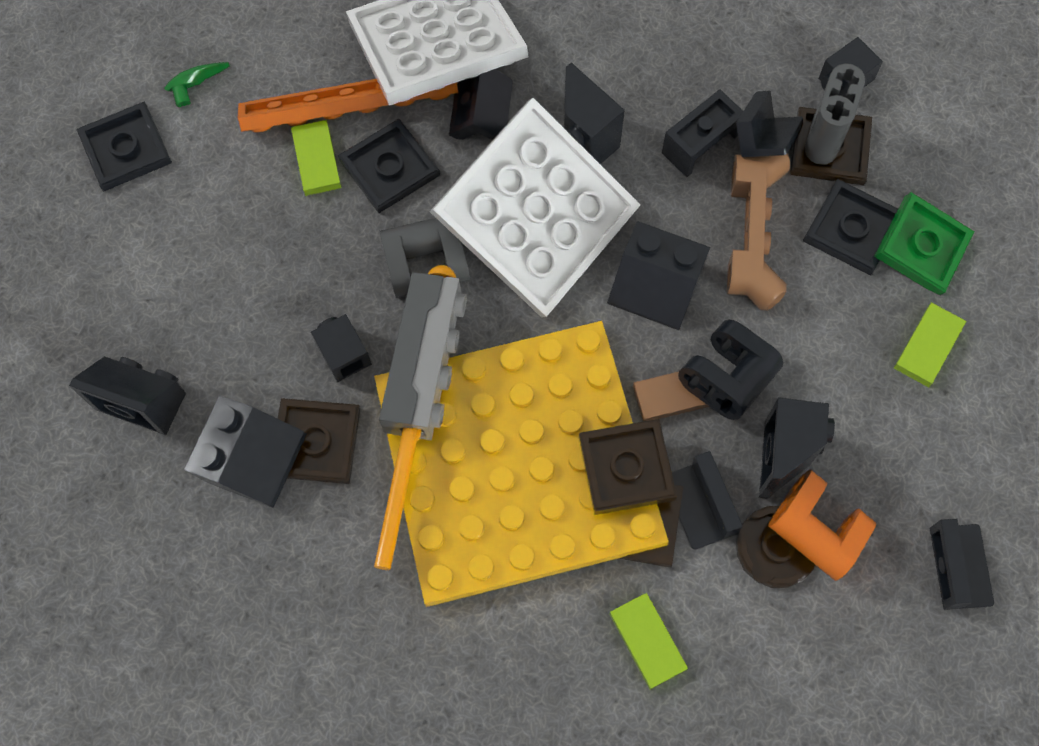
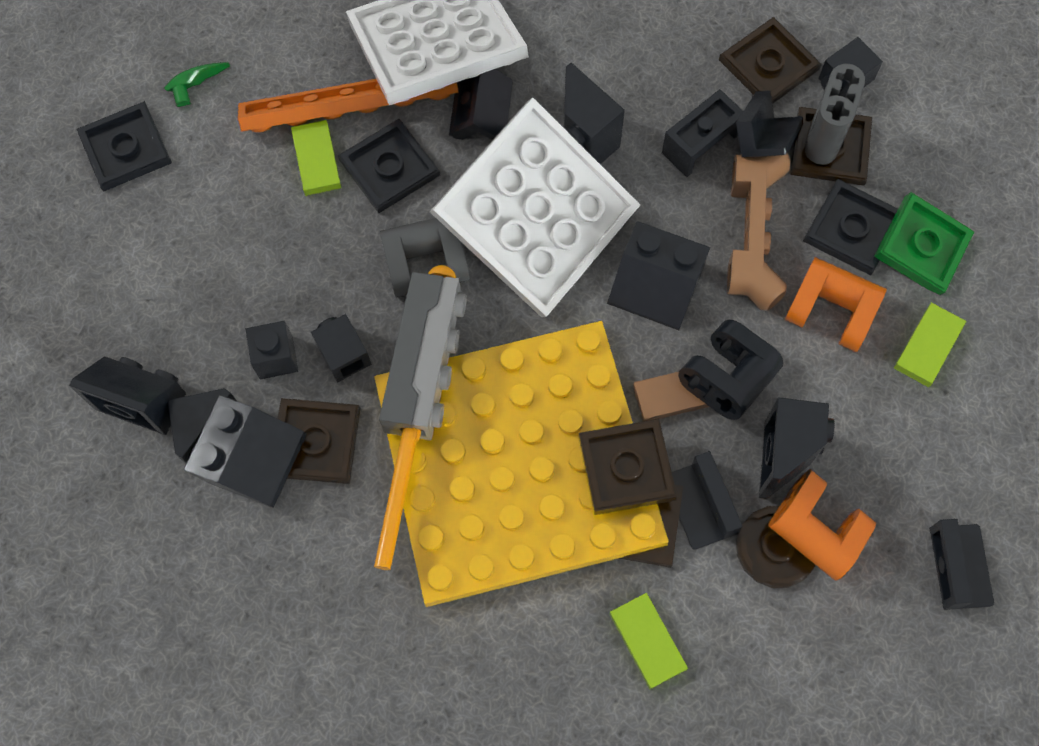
none -> black slope [168,388,237,465]
none -> black brick [245,320,299,380]
none -> dark brown tile [719,17,822,104]
none -> orange connector [784,257,887,353]

